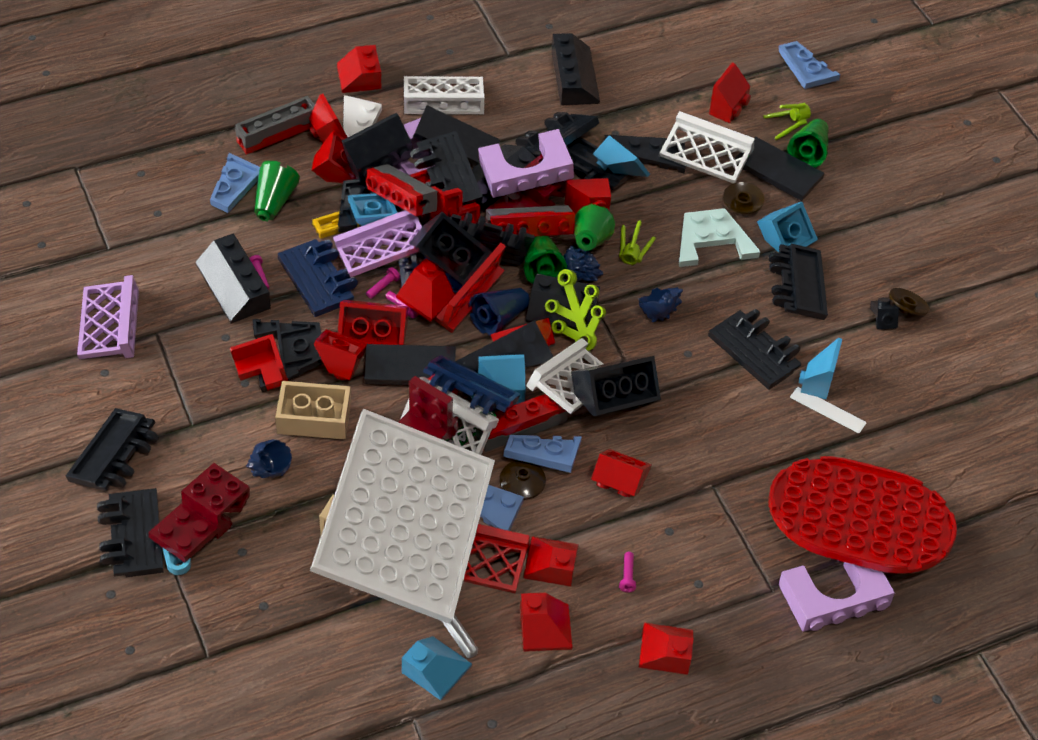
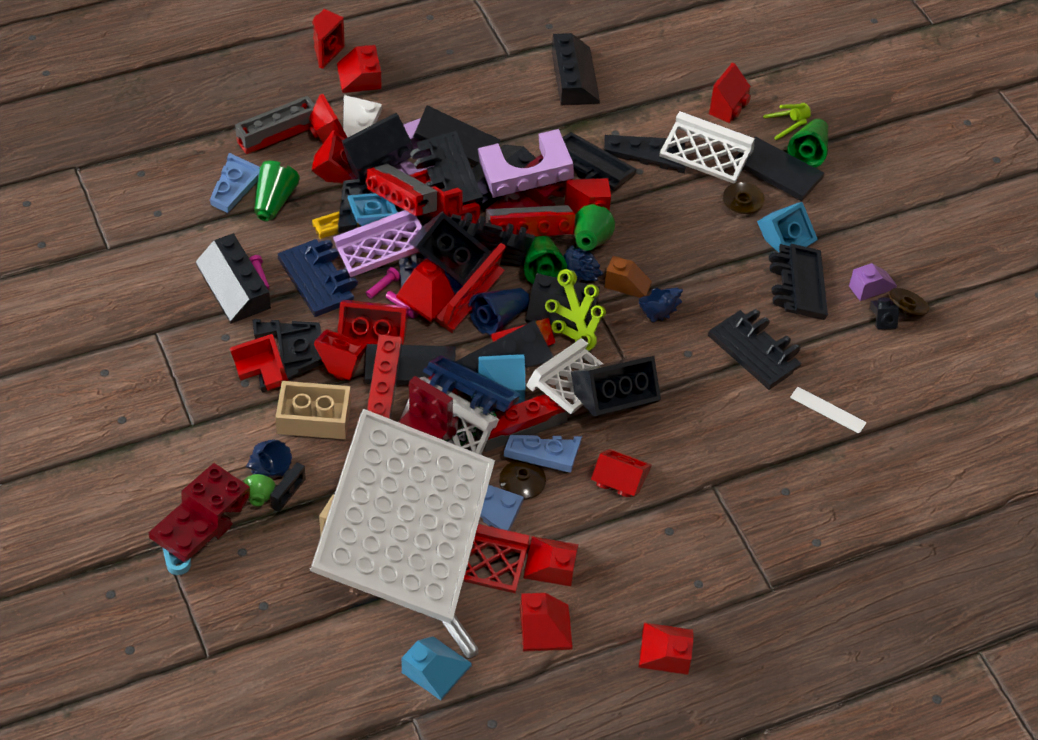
black hinge [65,408,159,491] -> none
lavender fence [77,275,139,359] -> none
black hinge [97,488,164,578] -> none
white fence [404,76,484,114] -> none
black hinge [515,112,600,158] -> none
dark azure slope [593,135,650,177] -> none
lime plant [619,220,656,265] -> none
dark pink piece [619,552,636,593] -> none
light aqua wing [679,208,760,267] -> none
red tile [768,456,957,573] -> none
medium blue wing [778,41,840,89] -> none
lavender arch [778,562,894,632] -> none
dark azure slope [798,338,842,399] -> none
none -> bright green brick [243,474,275,506]
none -> black plate [270,462,306,512]
none -> red slope [312,9,345,69]
none -> red piece [367,335,402,419]
none -> dark orange slope [604,256,652,298]
none -> medium lavender slope [849,263,897,301]

